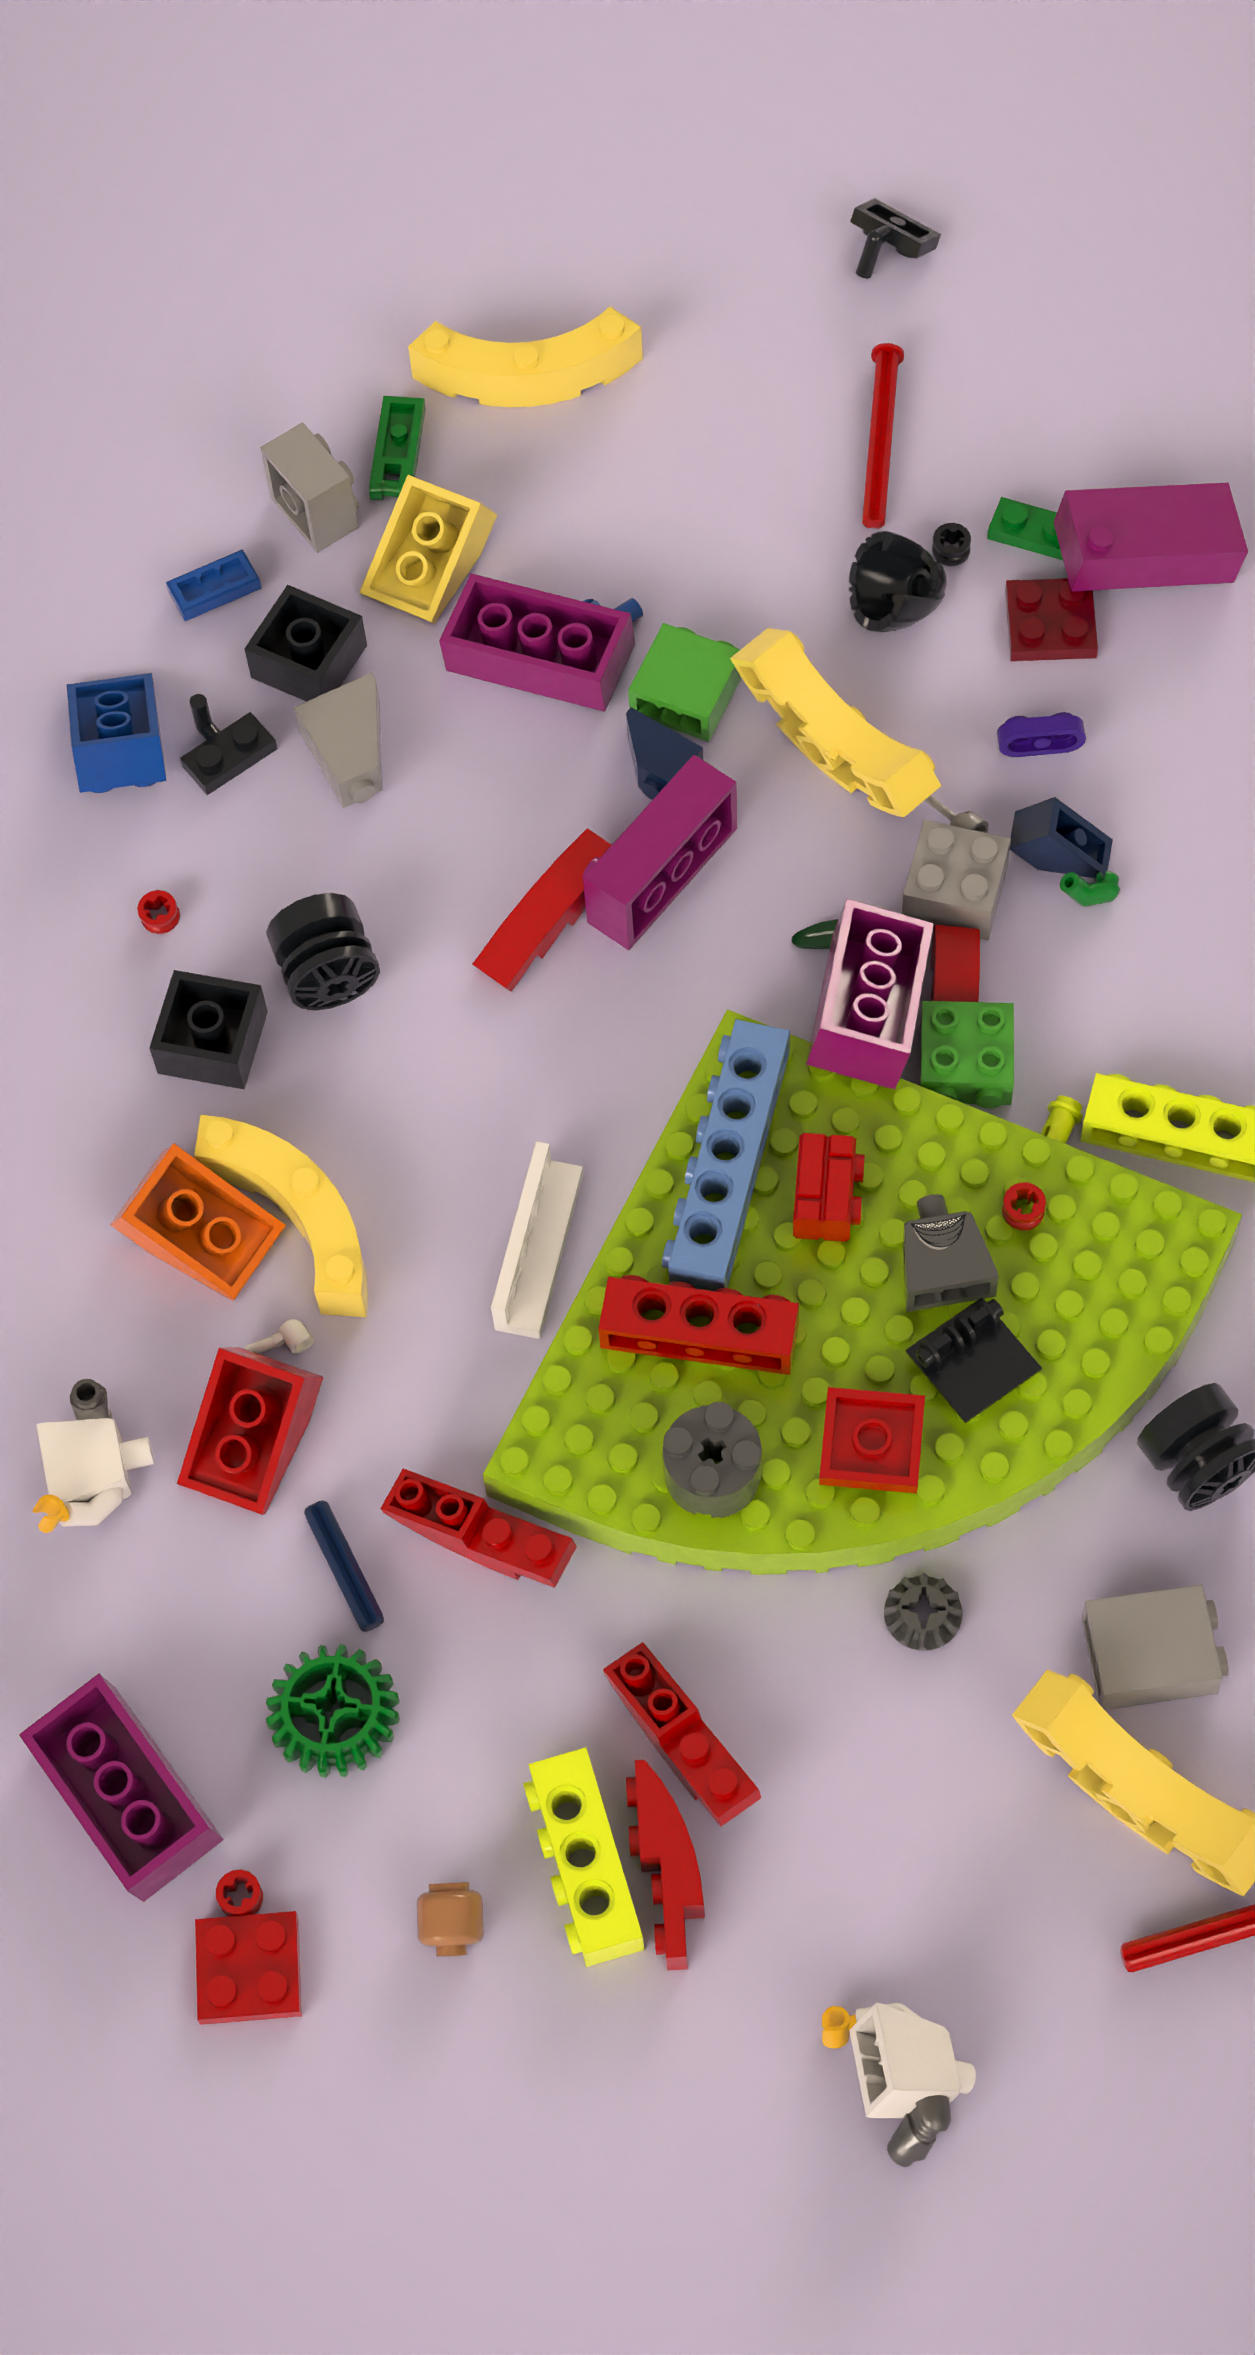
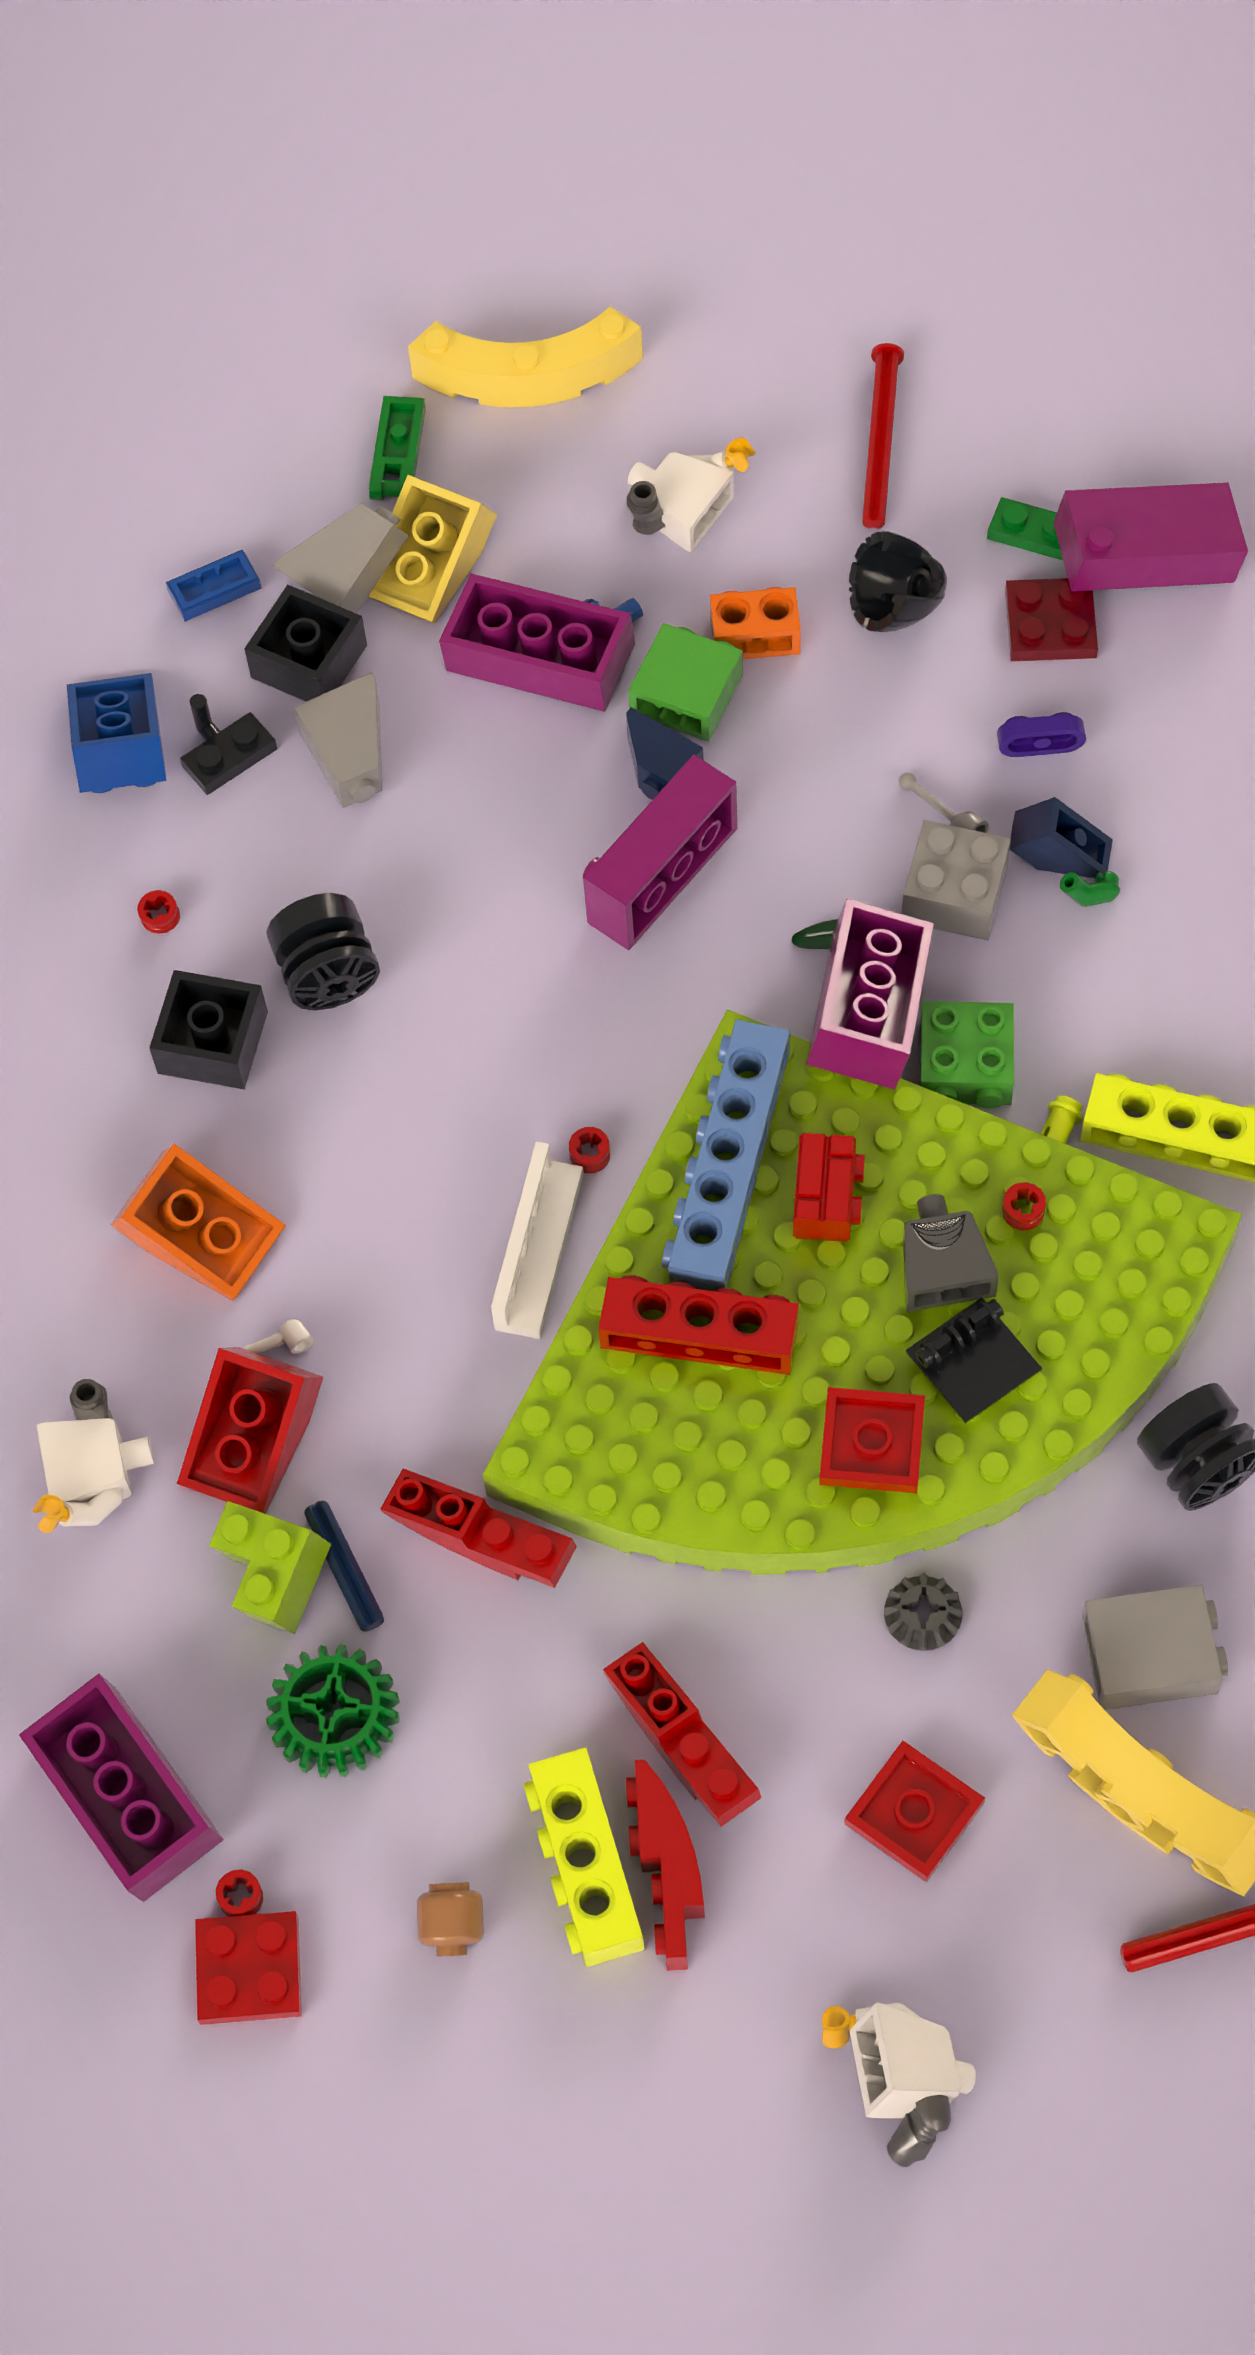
light yellow brick [194,1115,368,1317] -> none
light grey brick [261,422,359,553] -> none
red slope [472,828,612,992] -> none
dark grey brick [663,1402,762,1518] -> none
light yellow brick [730,628,941,818] -> none
black plate [850,198,941,279] -> none
red slope [930,925,980,1002] -> none
black bush [932,523,971,566] -> none
none -> lime brick [209,1501,331,1634]
none -> light grey slope [273,503,409,613]
none -> red bush [569,1127,610,1173]
none -> white torso [626,437,756,553]
none -> orange brick [710,587,801,659]
none -> red plate [844,1740,985,1883]

